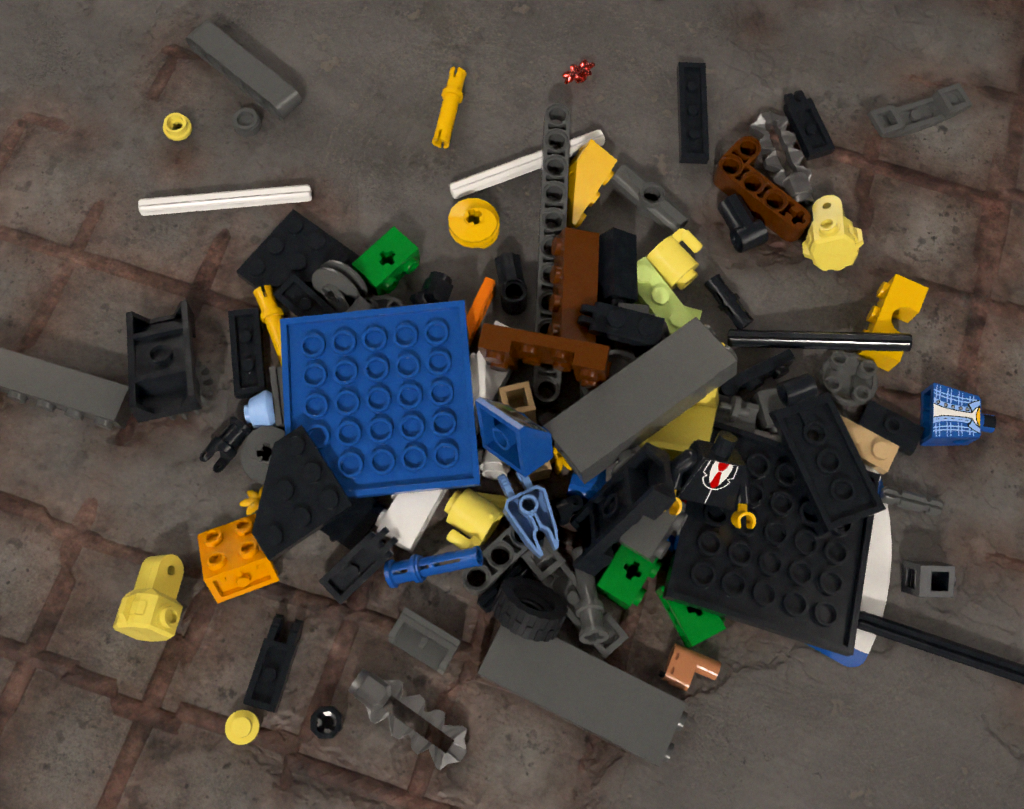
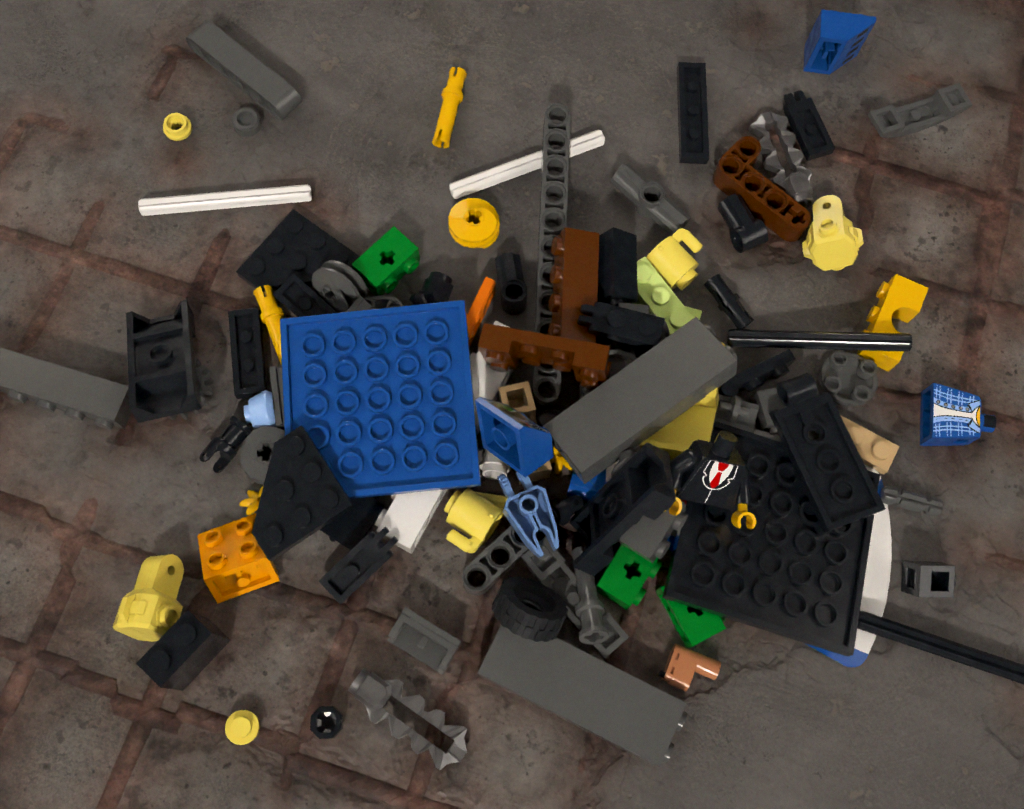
black hinge [243,614,304,713] -> none
blue pin [384,546,483,588] -> none
black axle [477,560,530,613] -> none
clear red plant [562,59,595,84] -> none
yellow slope [567,139,617,228] -> none
black plate [856,400,925,456] -> none
none -> black brick [136,610,231,691]
none -> blue slope [803,9,876,75]

